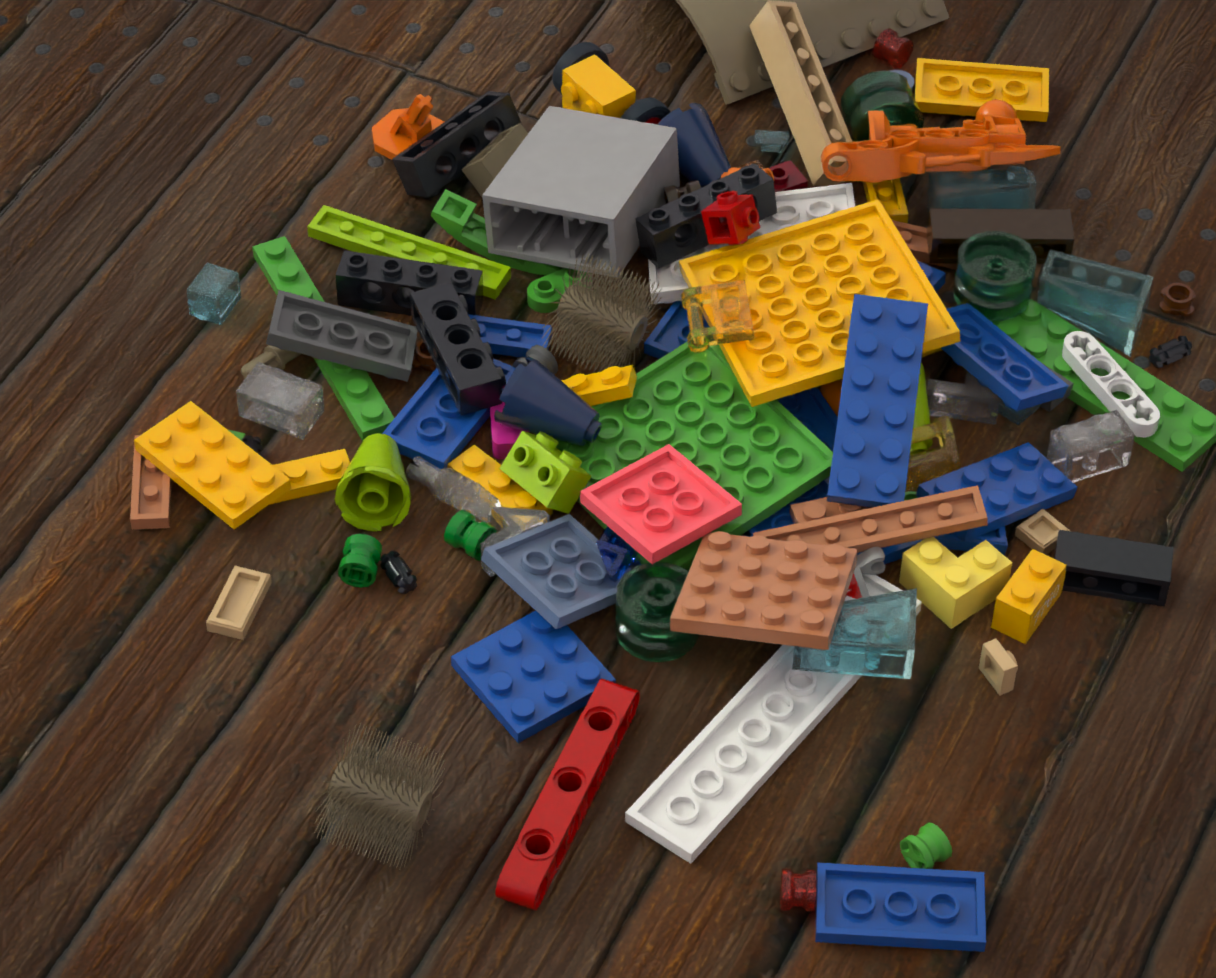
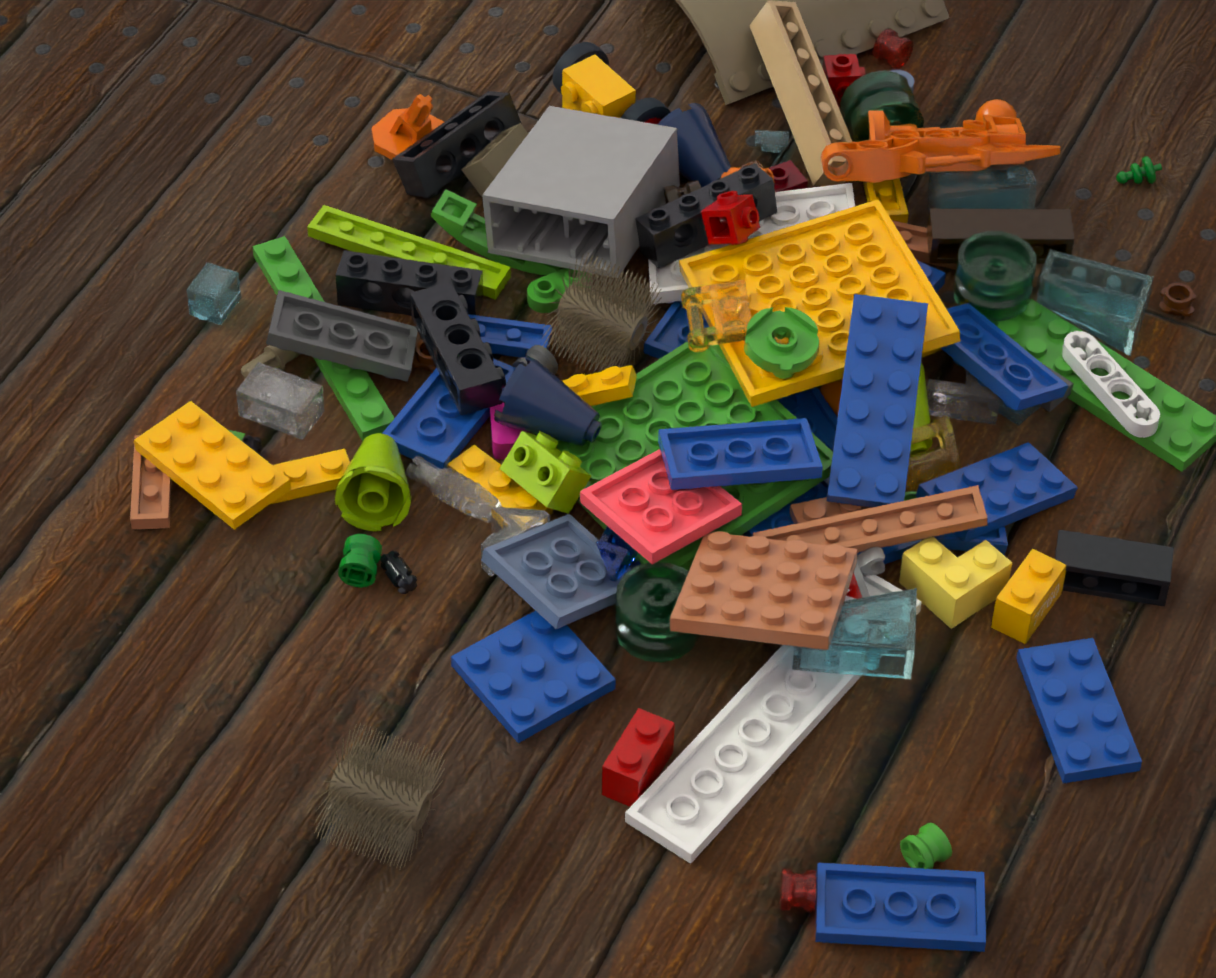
tan tile [206,566,272,640] -> none
green wheel [444,510,497,560] -> none
red beam [495,678,640,911] -> none
yellow plate [914,58,1049,122] -> none
tan plate [979,638,1018,696] -> none
tan tile [1015,509,1070,555] -> none
clear brick [1047,410,1135,483] -> none
black piece [1149,336,1192,368] -> none
none -> red brick [602,708,675,807]
none -> blue plate [658,418,823,490]
none -> bright green plate [744,307,819,379]
none -> red brick [822,54,866,107]
none -> blue plate [1017,638,1142,783]
none -> green hair [1116,156,1162,184]

